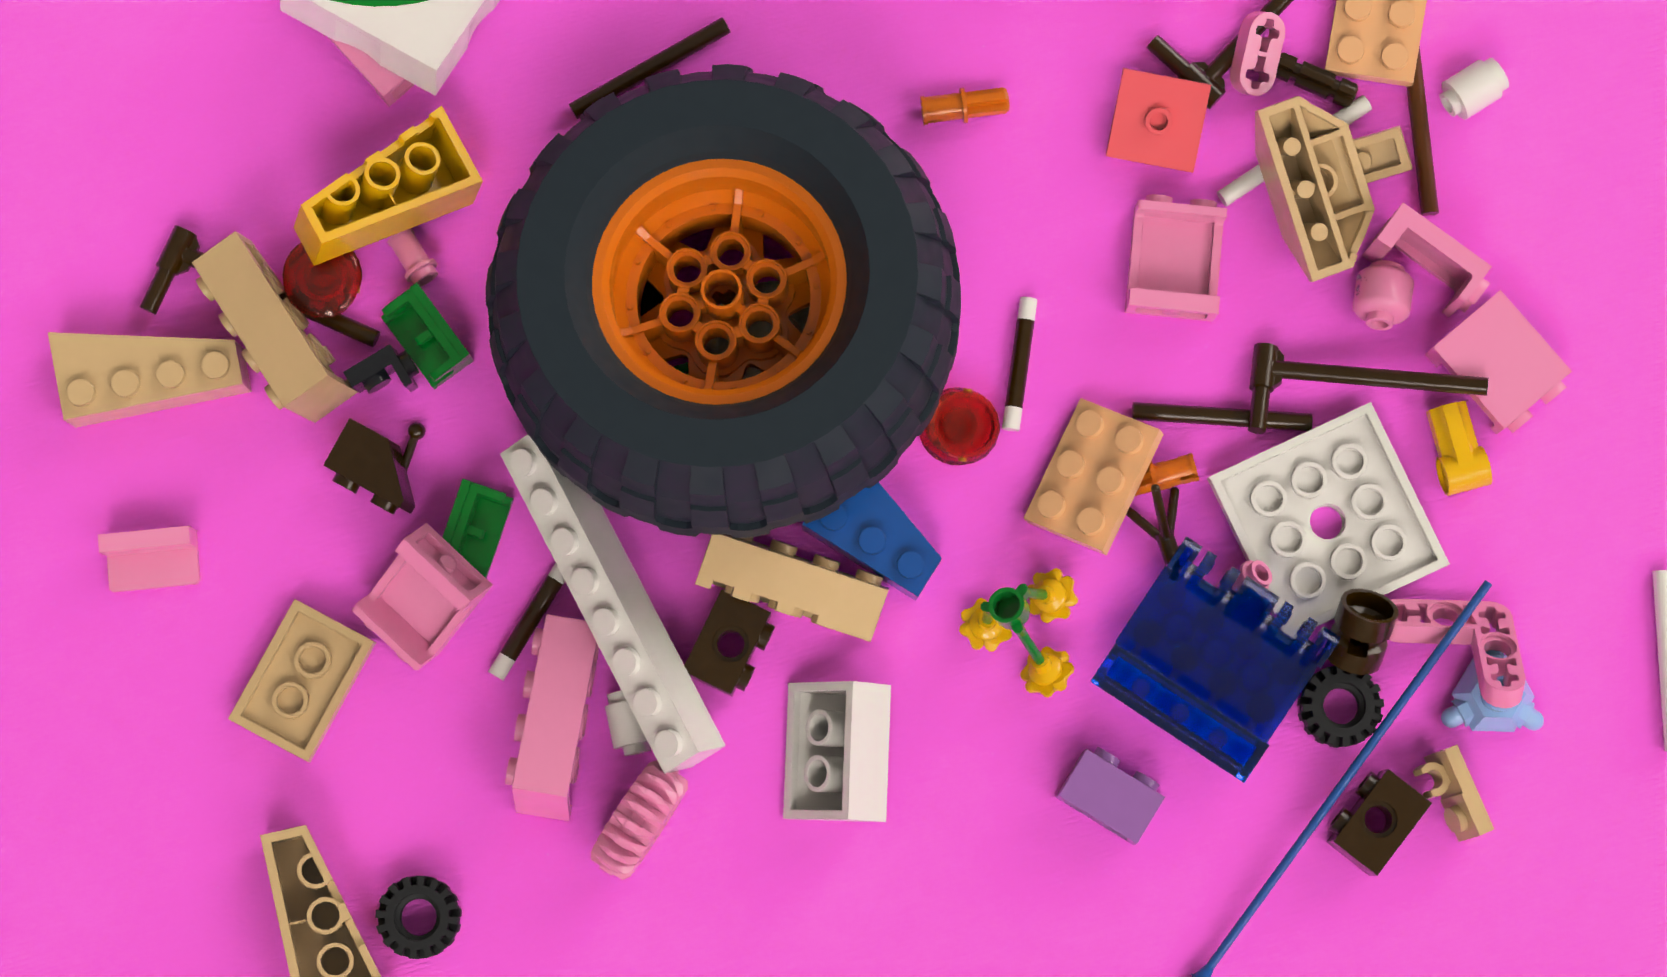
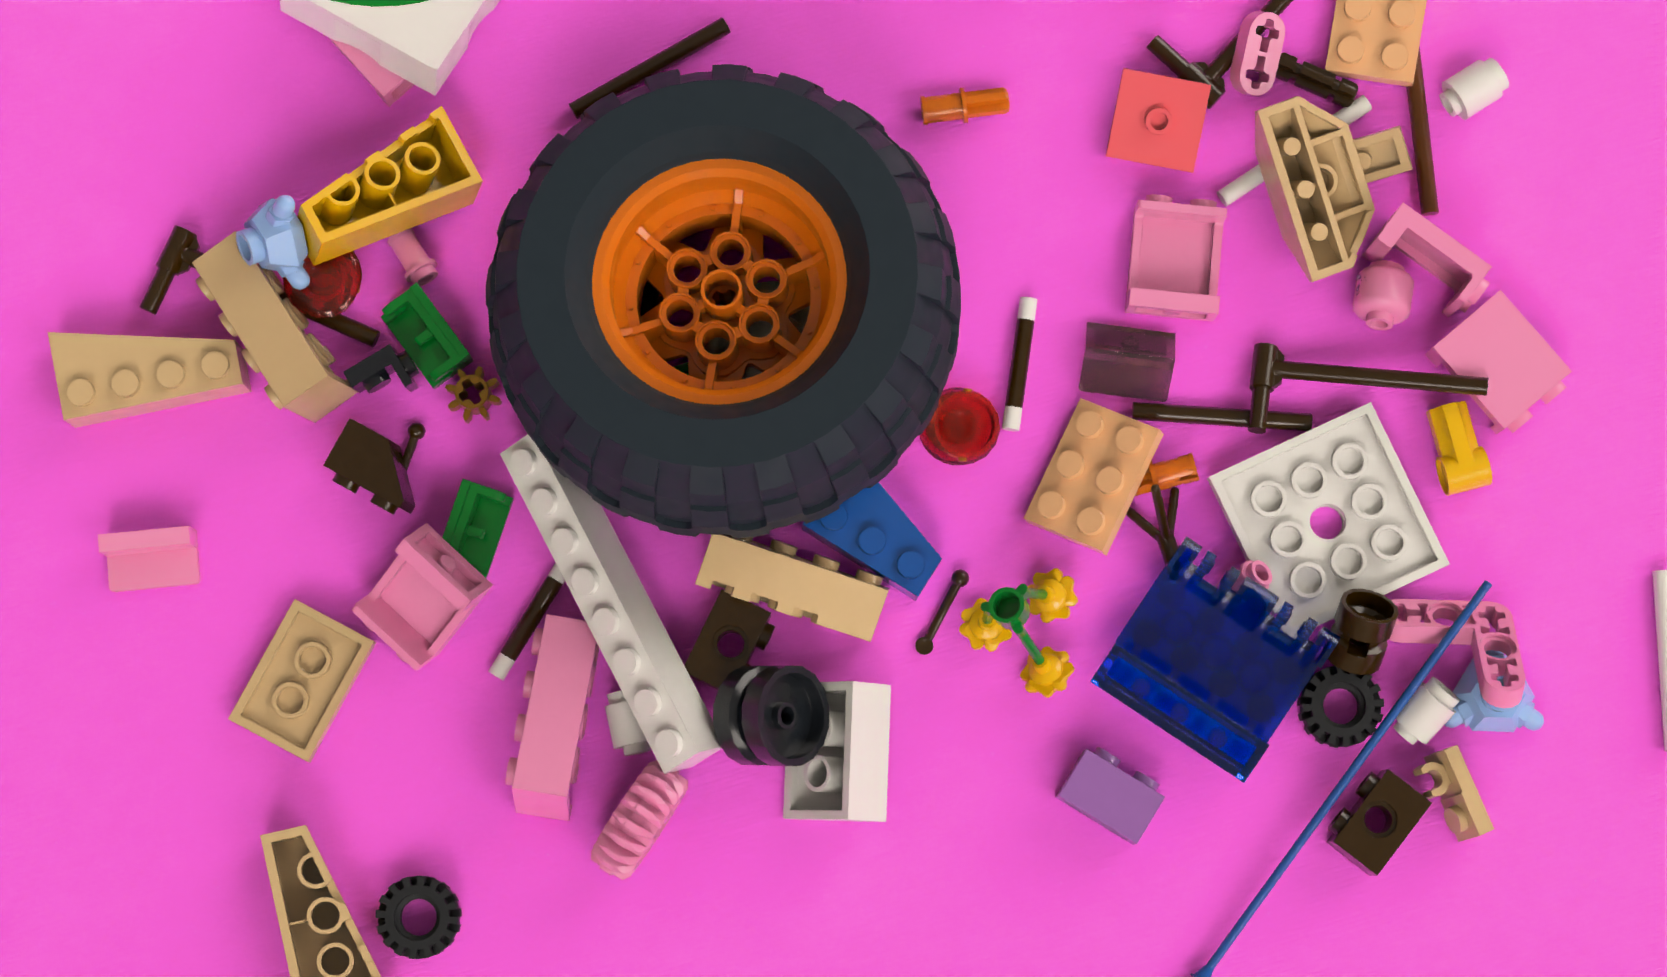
none -> light blue rock [236,195,310,290]
none -> pearl gold gear [445,366,502,423]
none -> black wheel [713,666,829,766]
none -> dark brown hinge [915,569,969,655]
none -> clear smoke panel [1079,322,1176,402]
none -> white brick [1393,677,1460,745]

